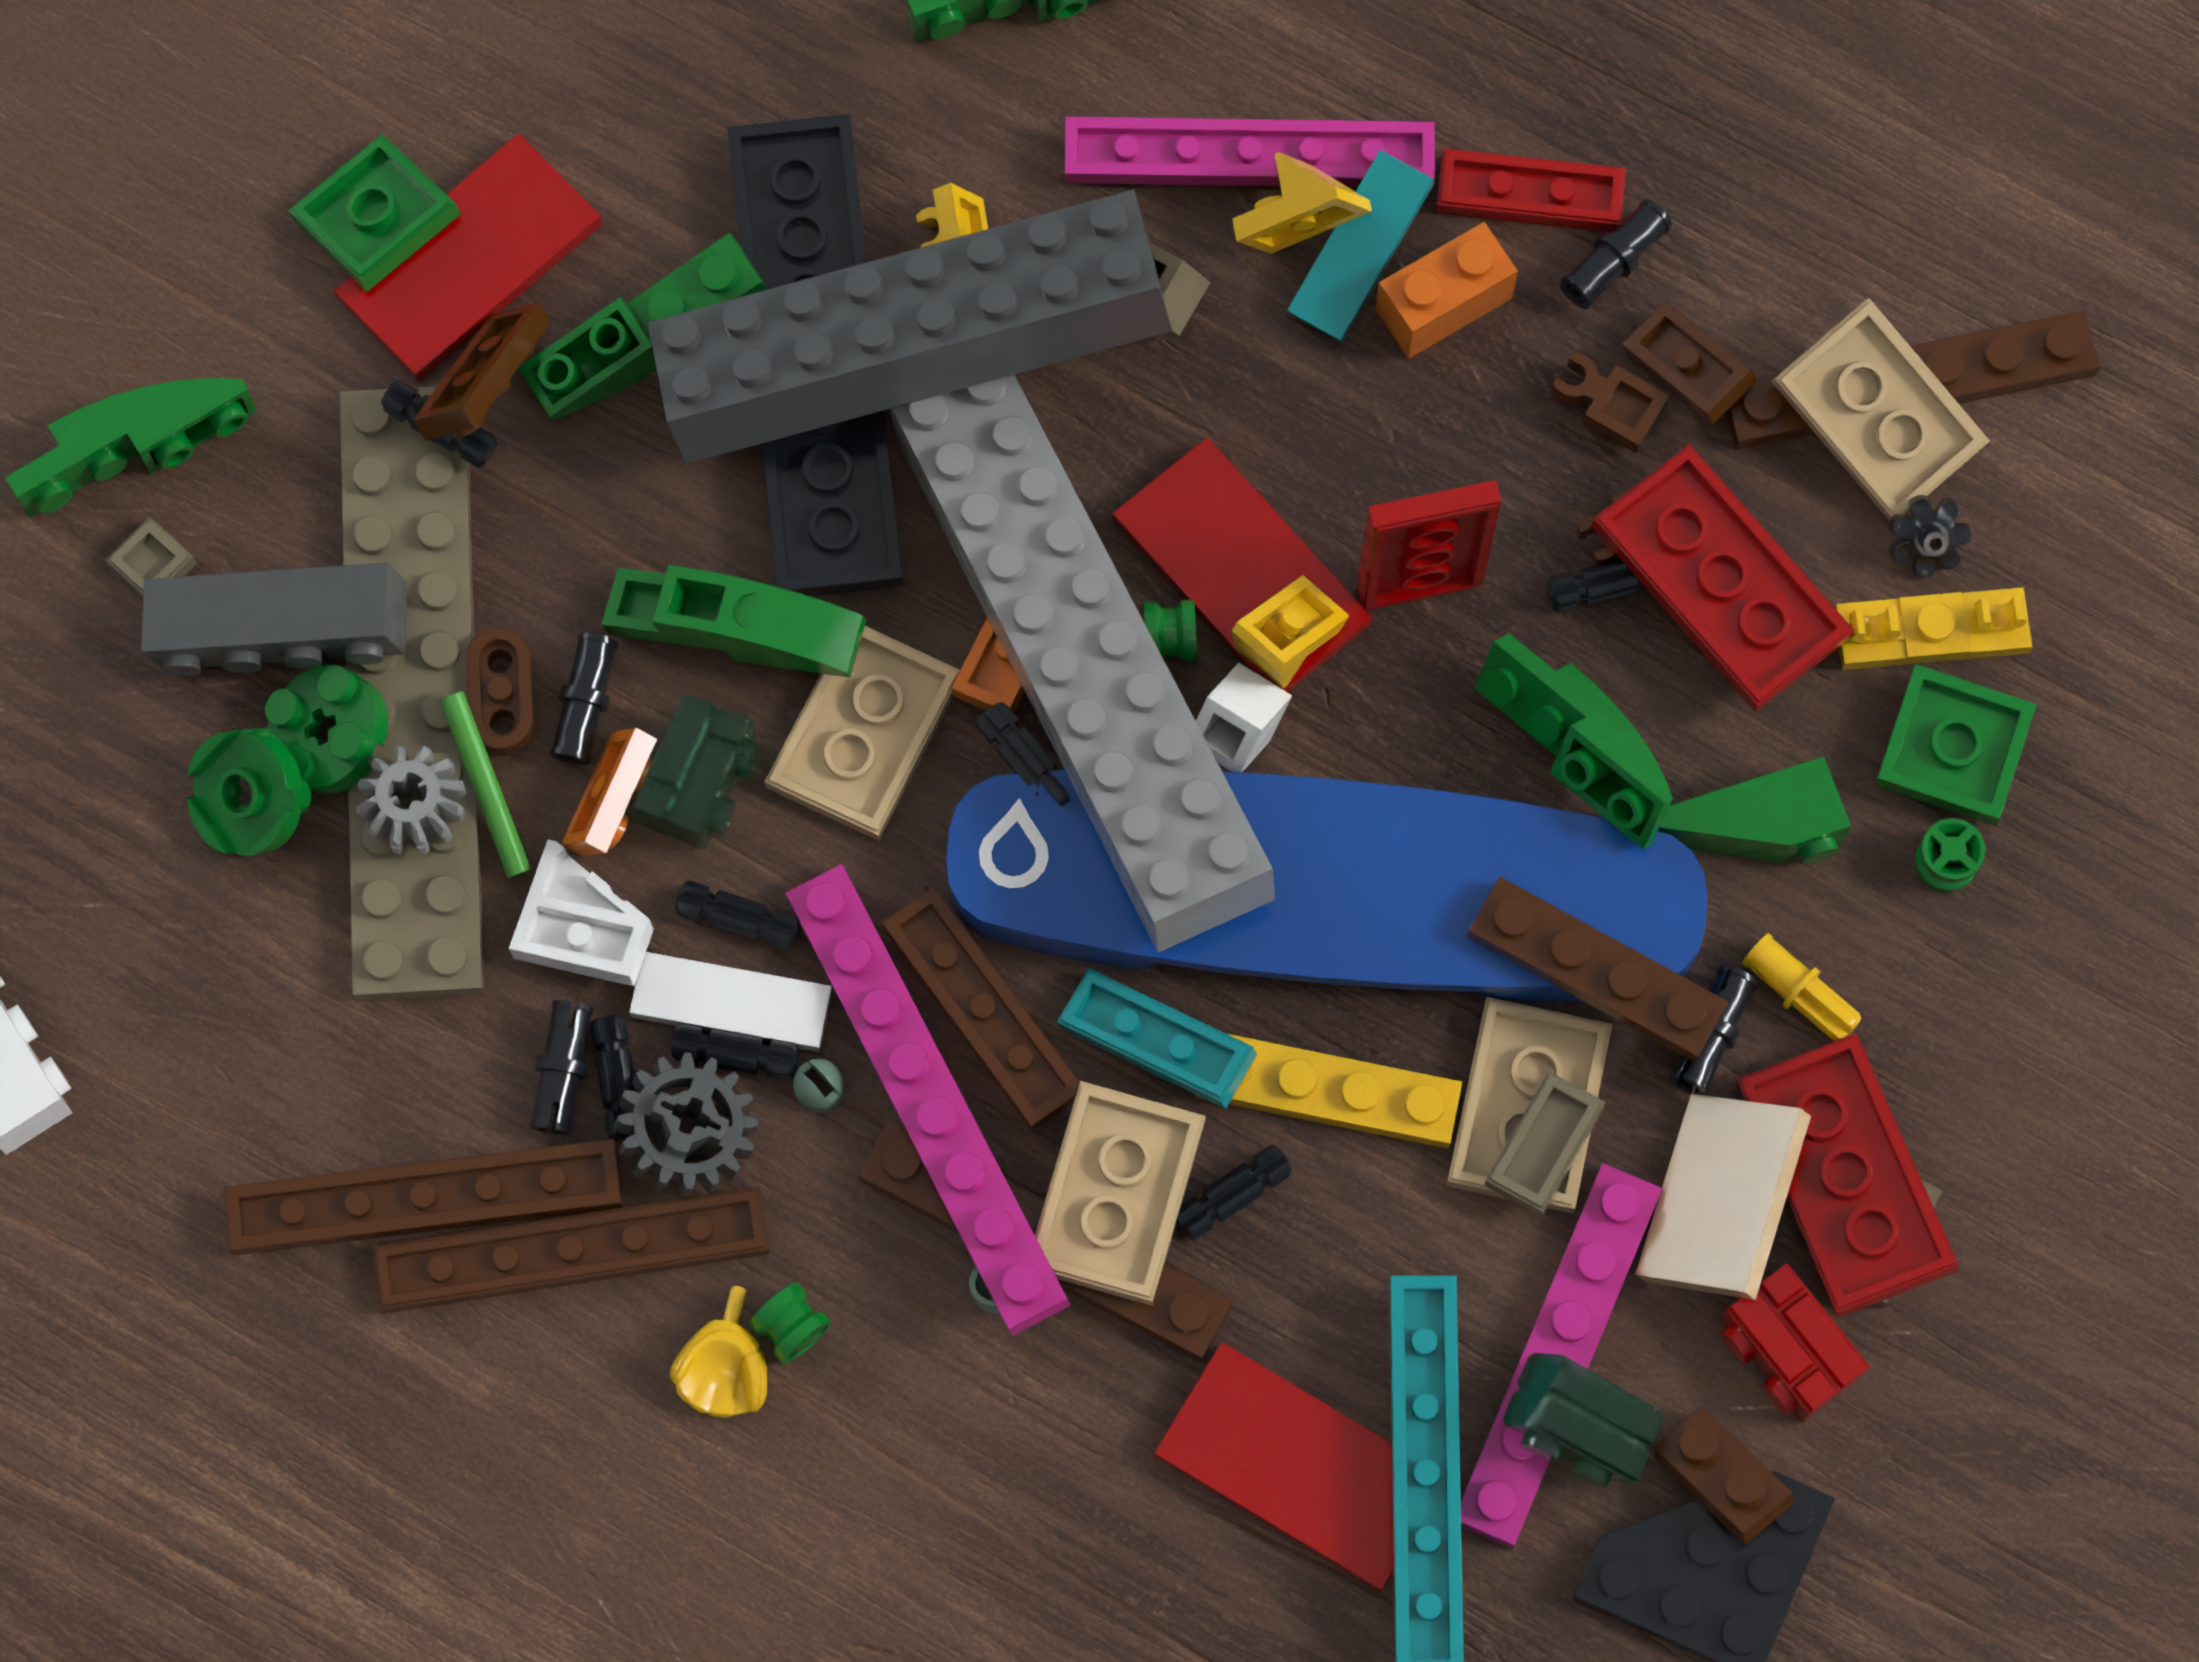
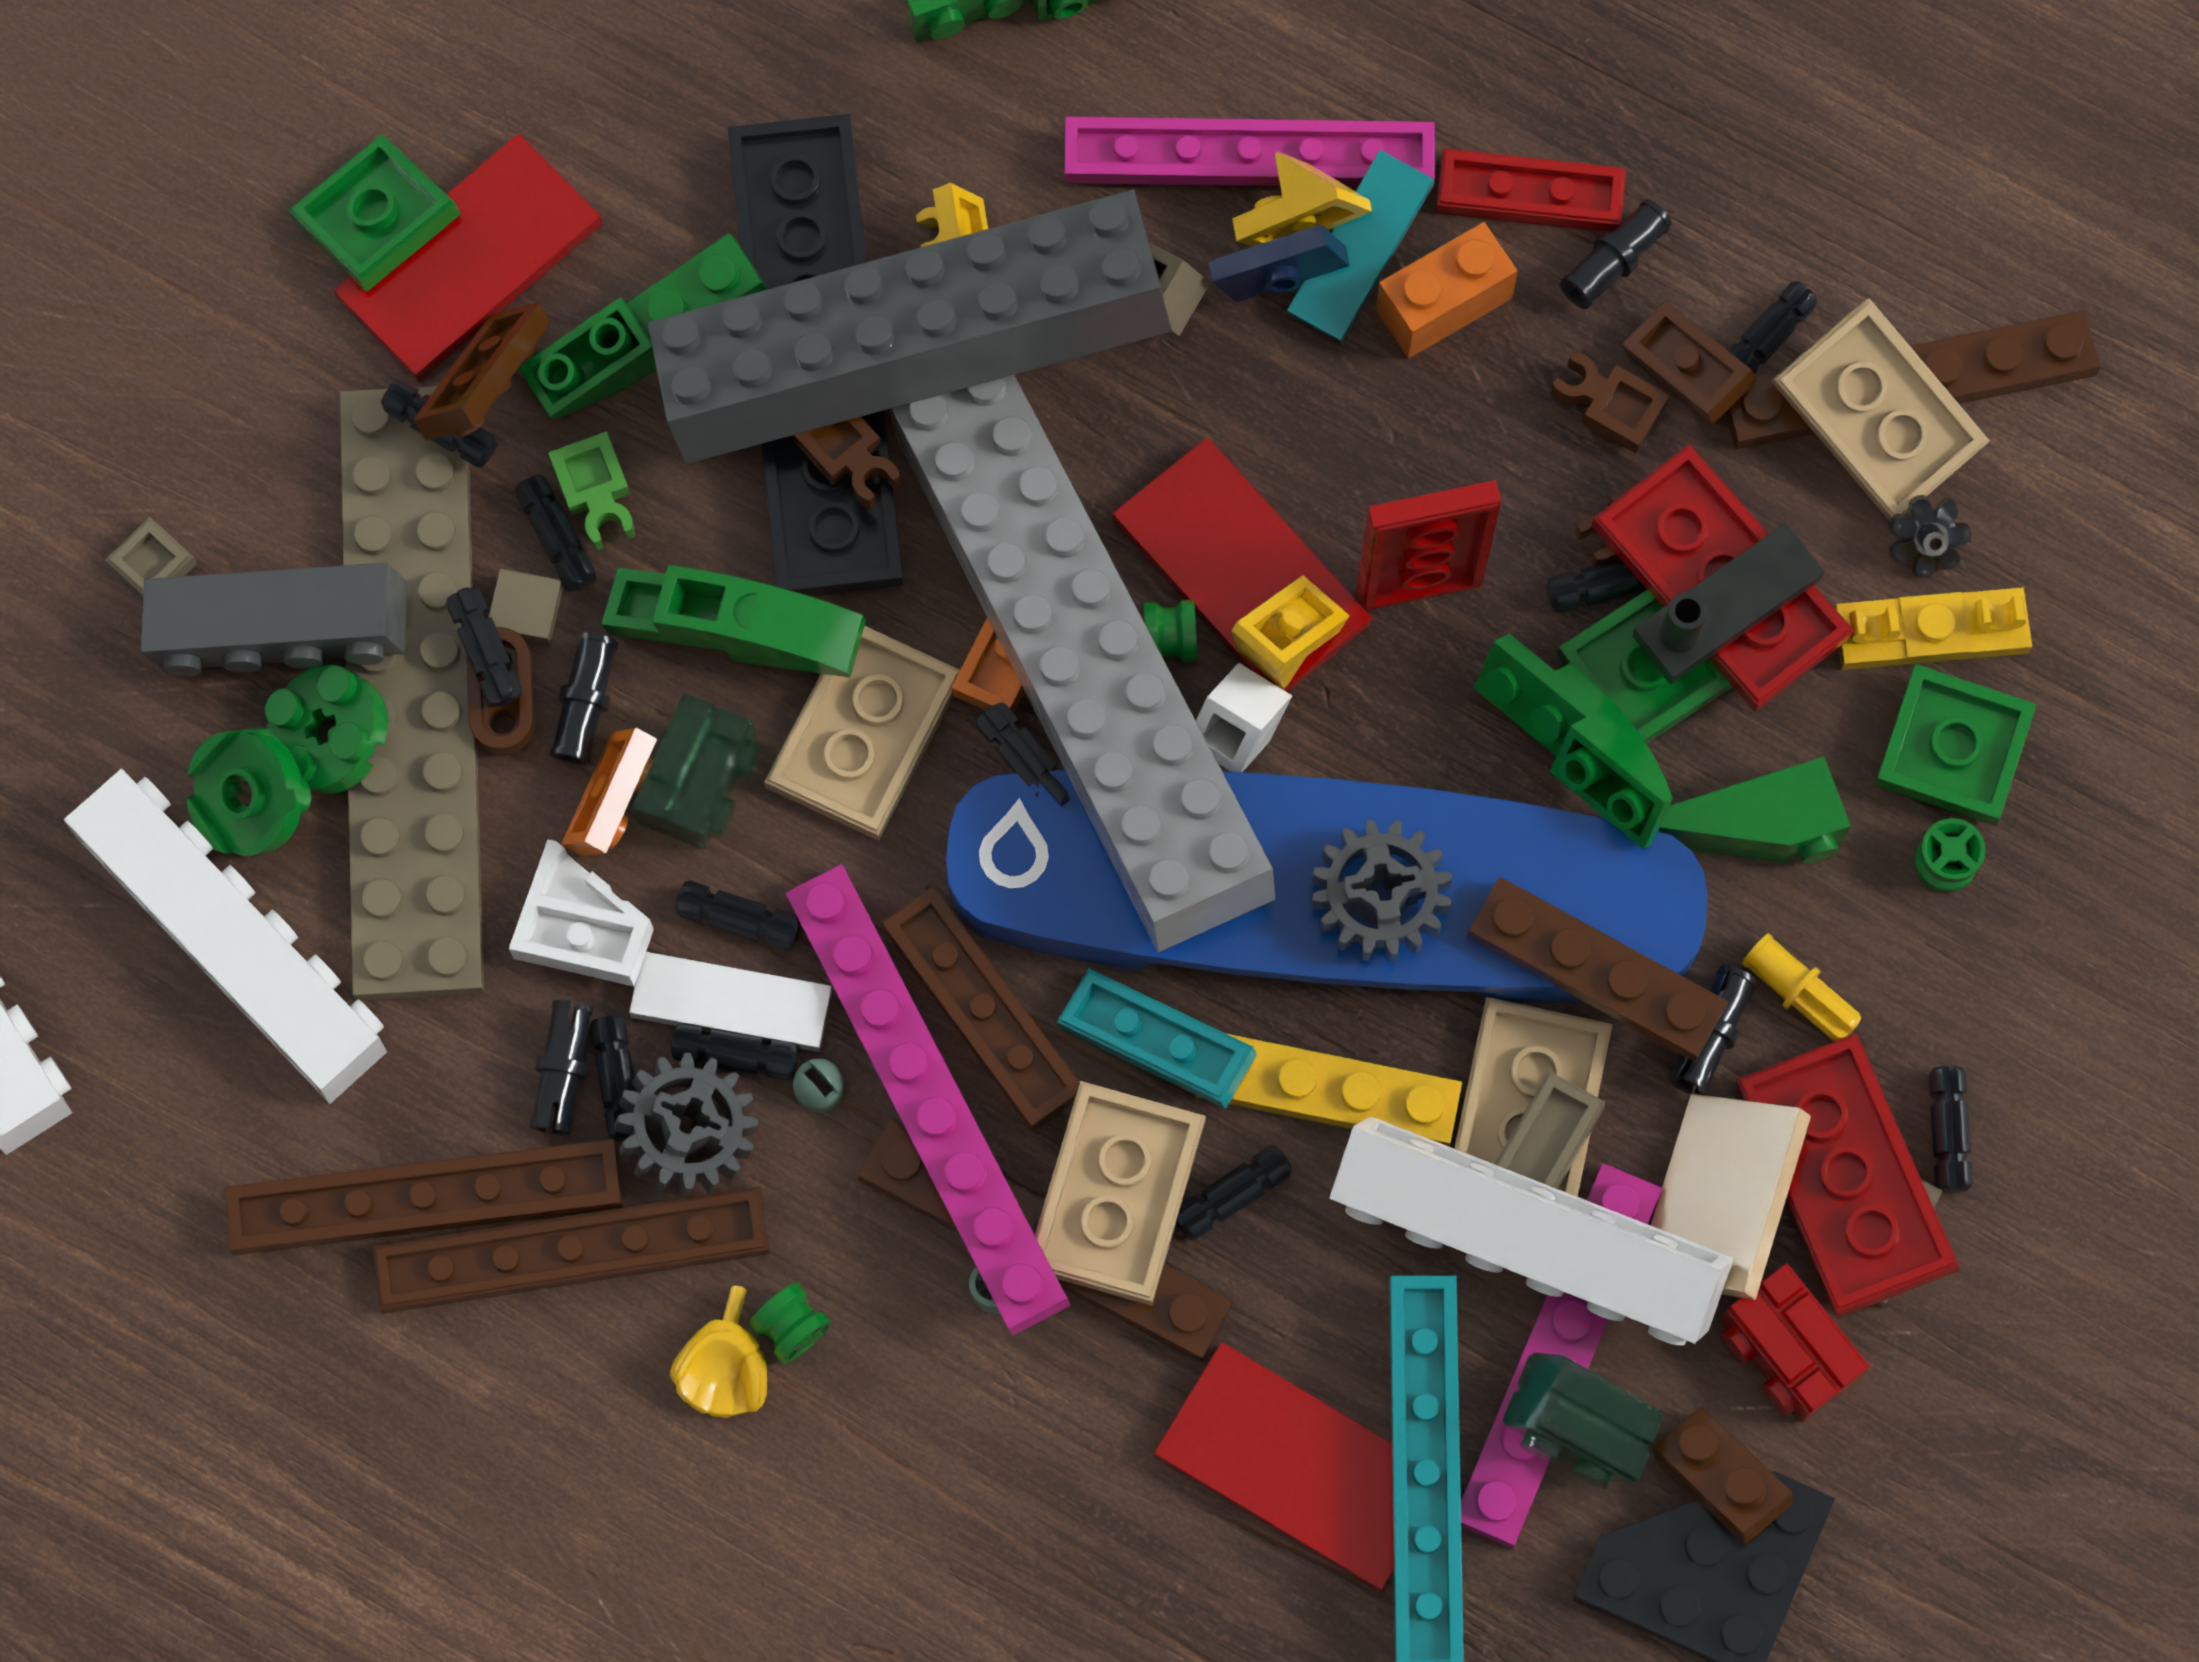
green slope [5,378,257,518] -> none
light grey gear [356,745,467,855] -> none
bright green bar [439,691,532,878] -> none
none -> white brick [64,768,387,1104]
none -> black axle [446,587,522,707]
none -> dark tan tile [489,569,563,645]
none -> black axle [515,474,596,591]
none -> bright green plate [548,431,635,551]
none -> reddish brown plate [792,417,901,509]
none -> dark blue plate [1209,225,1349,302]
none -> dark grey gear [1311,819,1452,962]
none -> white brick [1329,1116,1734,1346]
none -> green plate [1556,590,1733,744]
none -> pearl dark grey piece [1632,523,1825,685]
none -> black axle [1728,281,1817,374]
none -> black axle [1929,1066,1973,1193]

